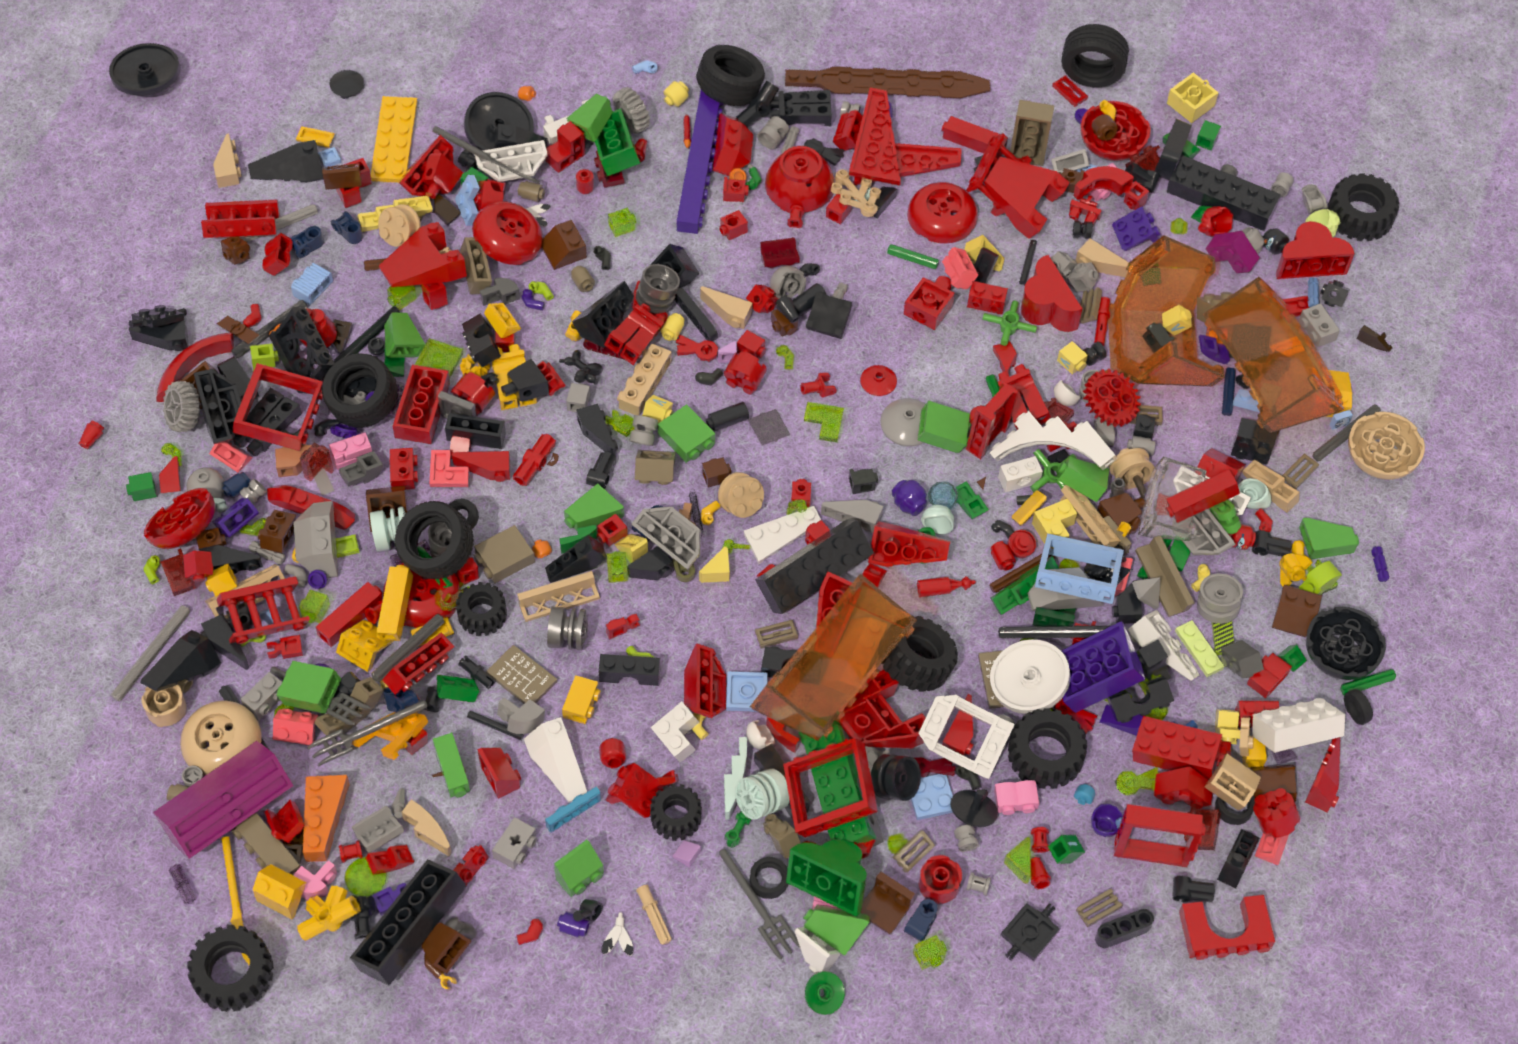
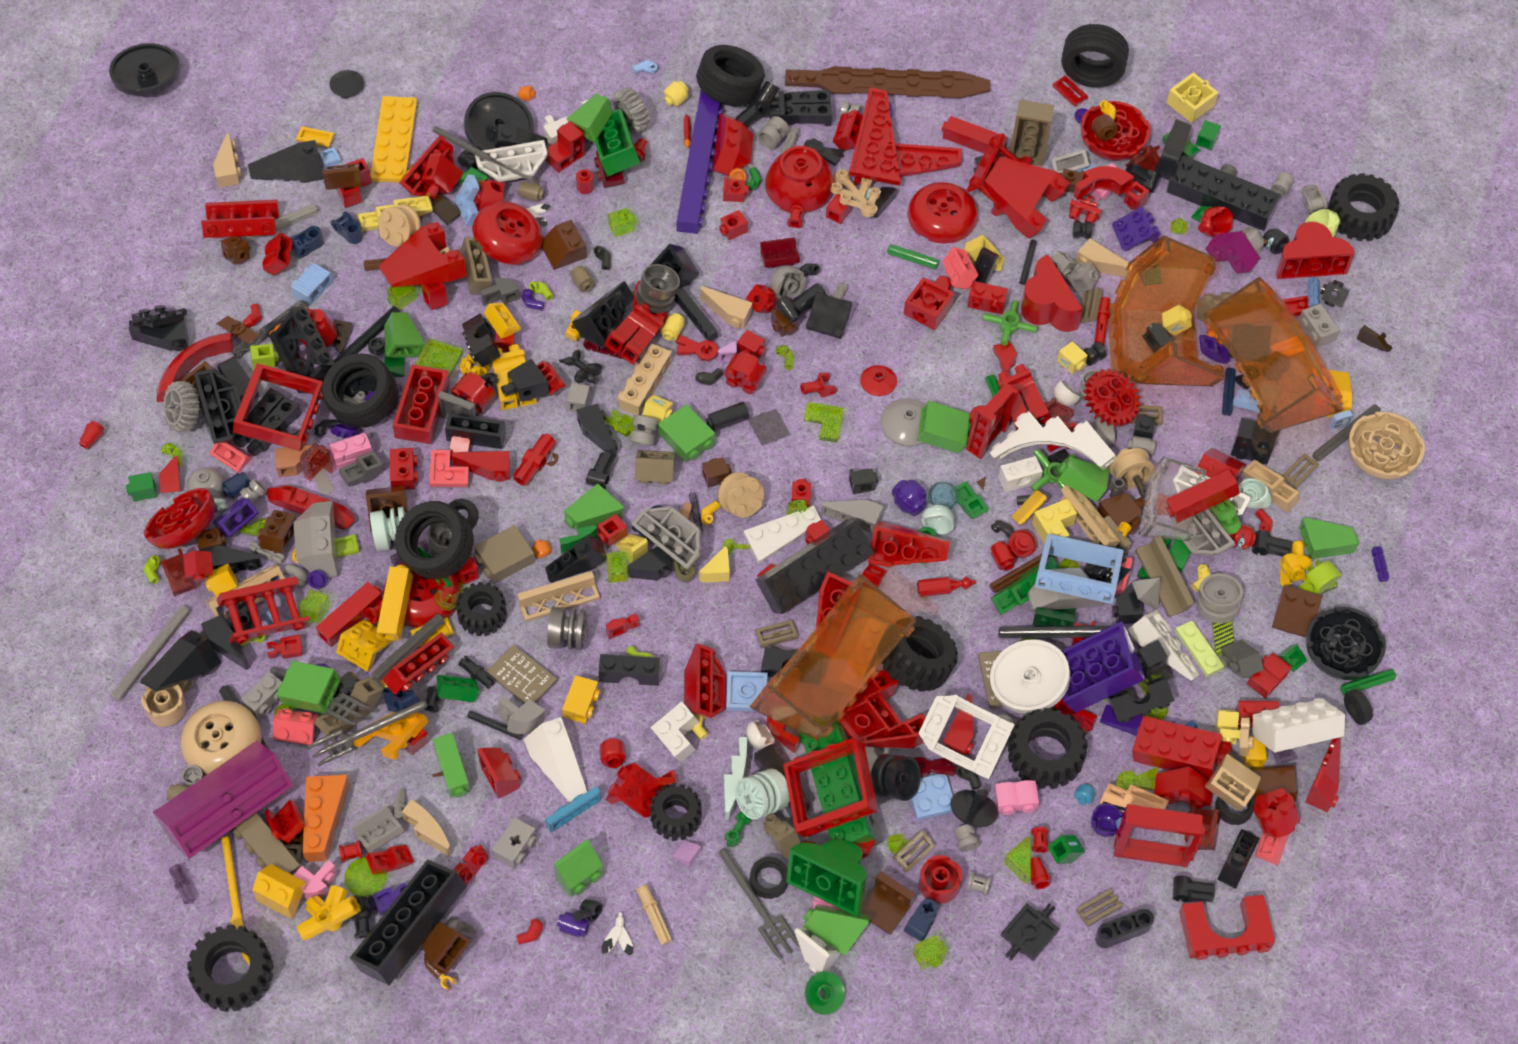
none -> light nougat slope [1099,783,1169,812]

